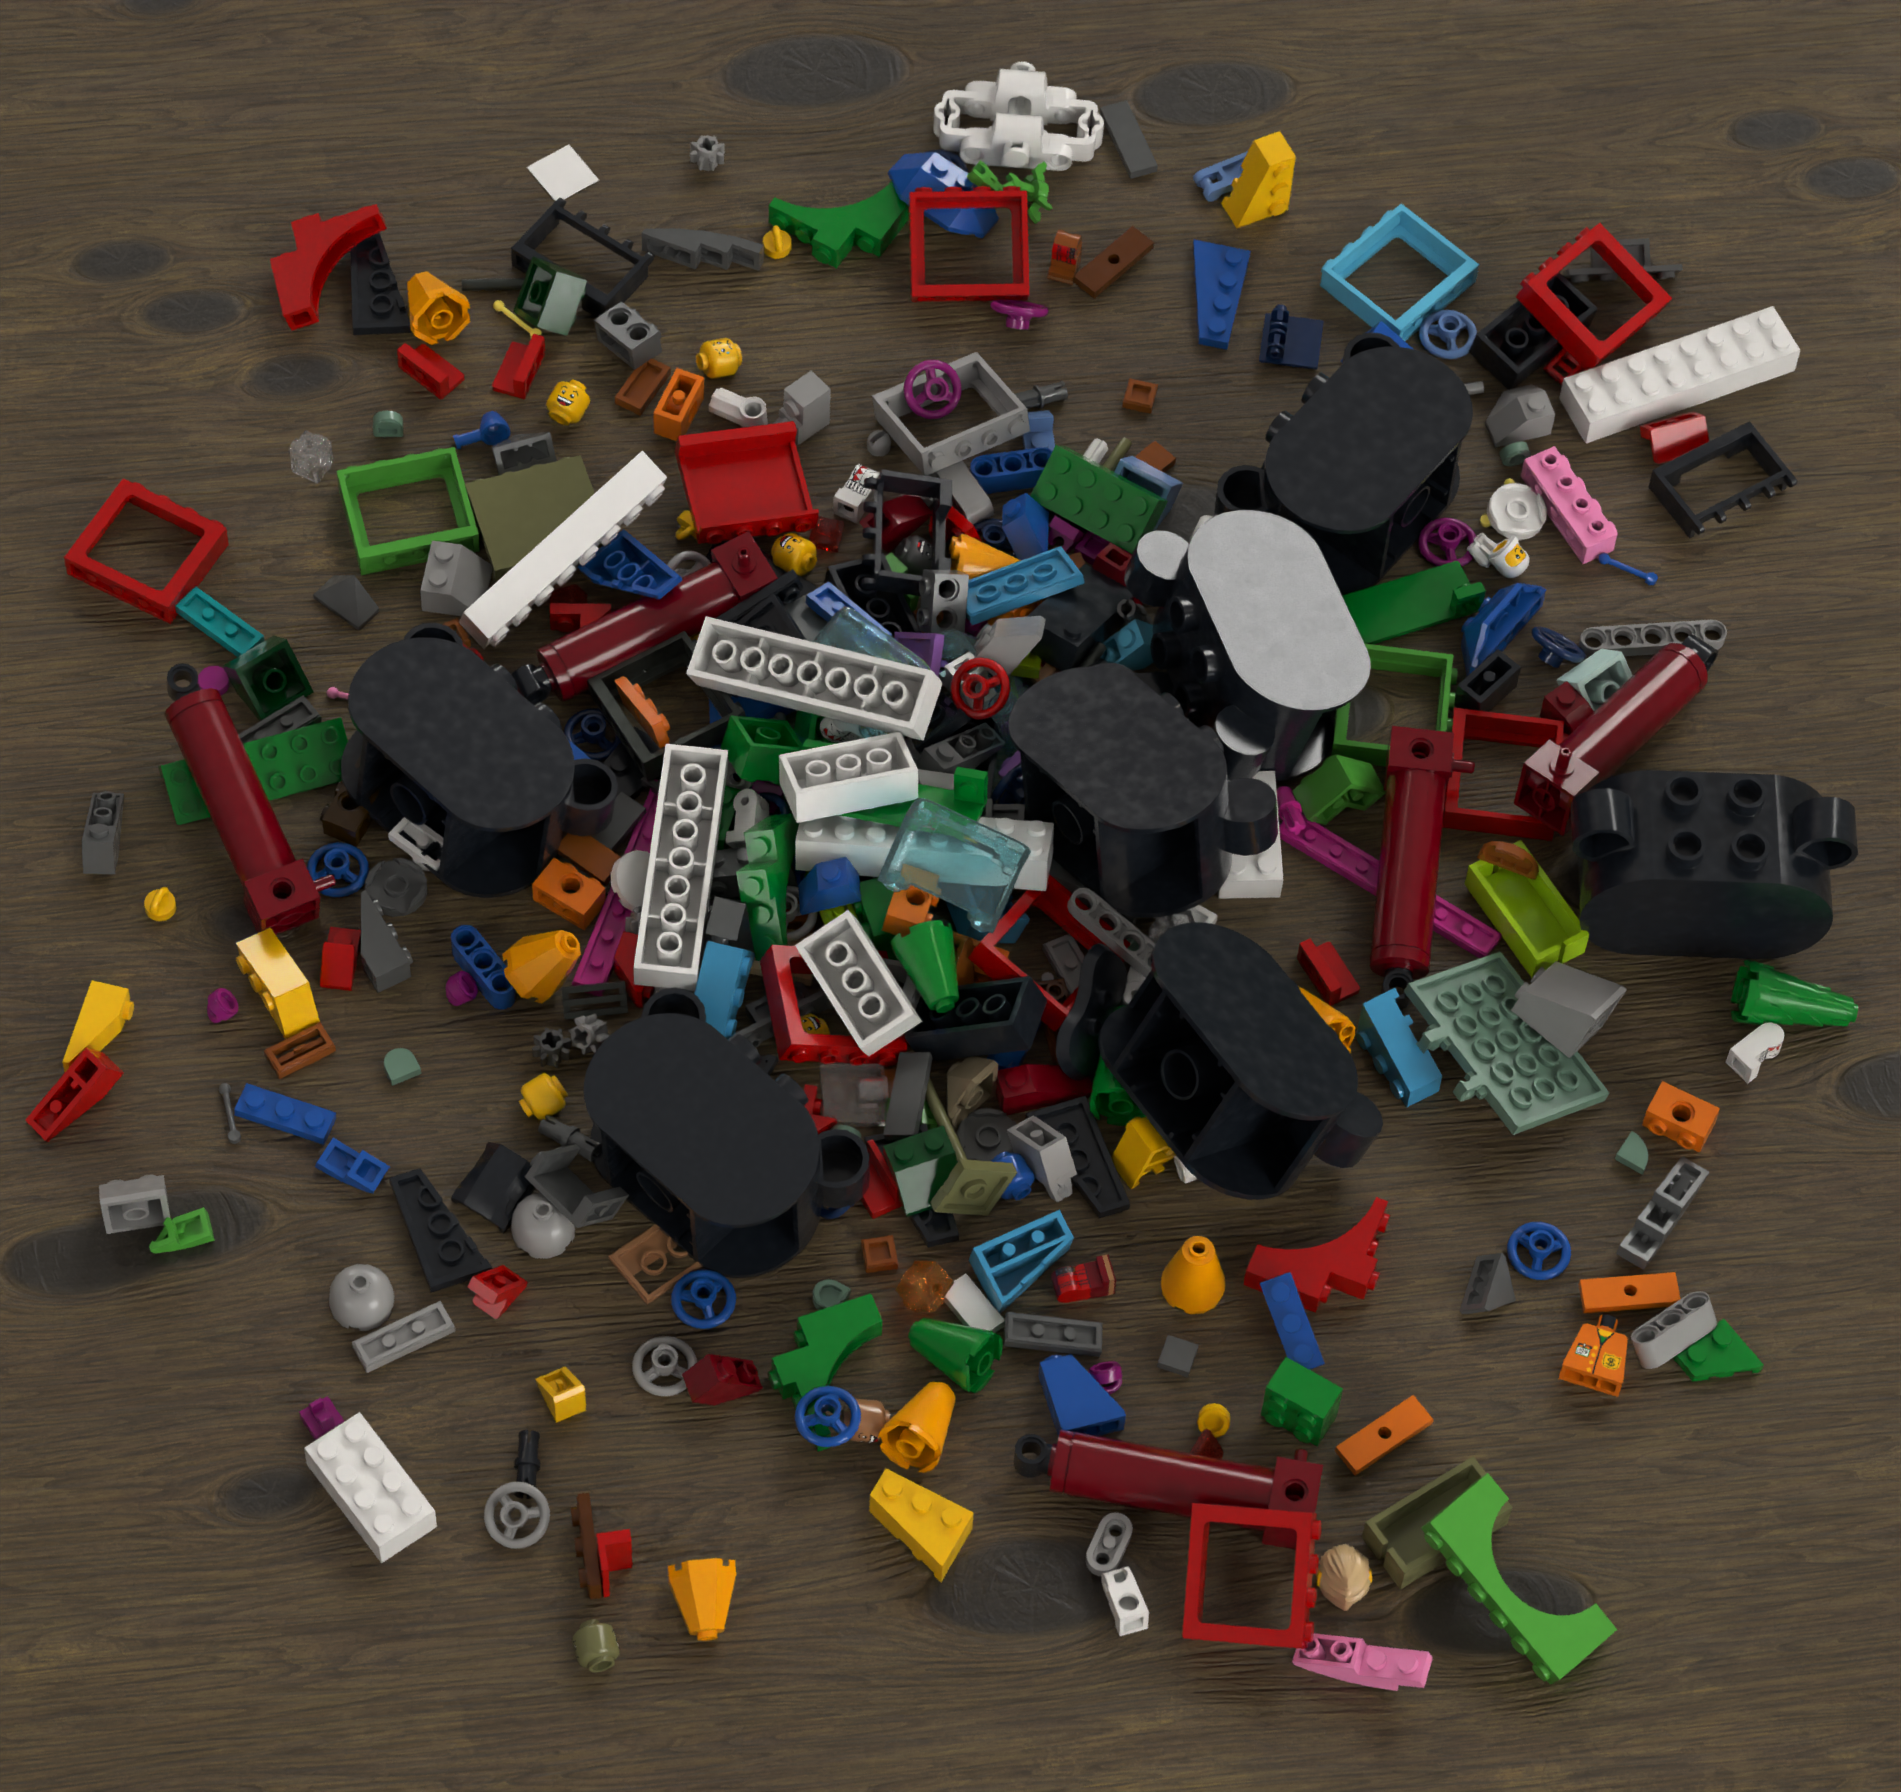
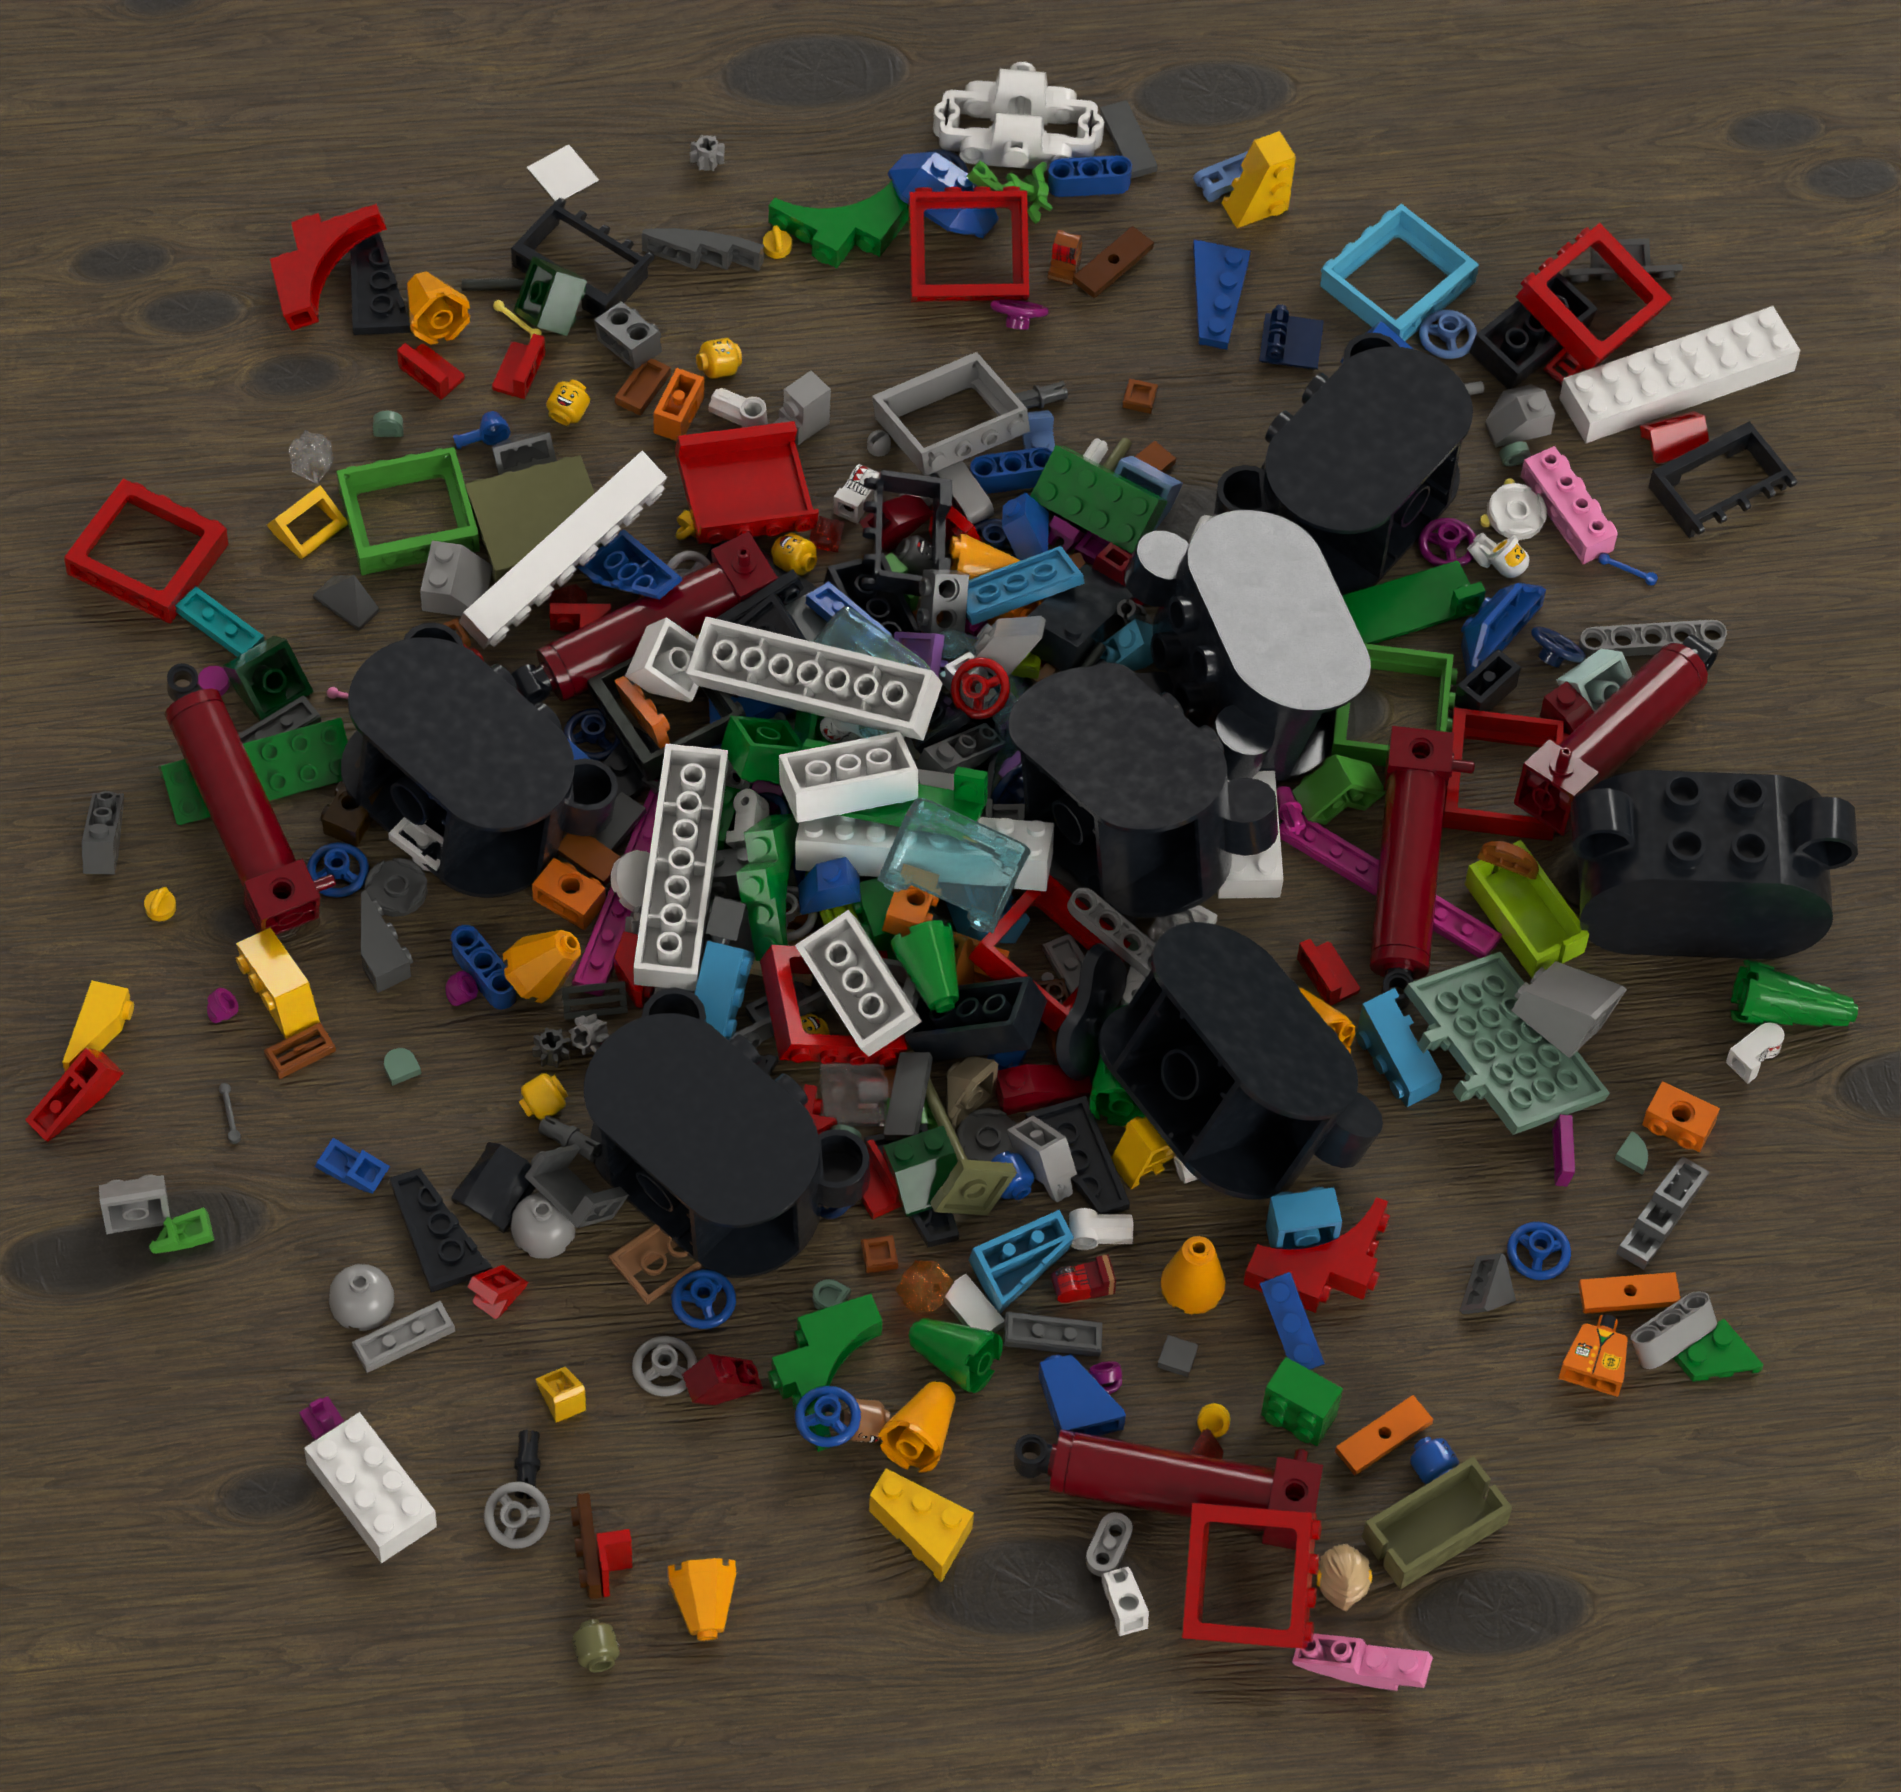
blue plate [234,1083,336,1145] -> none
red slope [320,927,361,991] -> none
magenta piece [904,360,961,419] -> none
bright green arch [1421,1473,1617,1685] -> none
none -> yellow tile [267,485,348,559]
none -> white slope [625,617,699,702]
none -> blue beam [1047,155,1132,197]
none -> white piece [1069,1208,1133,1250]
none -> dark azure brick [1266,1187,1342,1249]
none -> blue head [1410,1437,1459,1485]
none -> magenta tile [1552,1114,1575,1187]

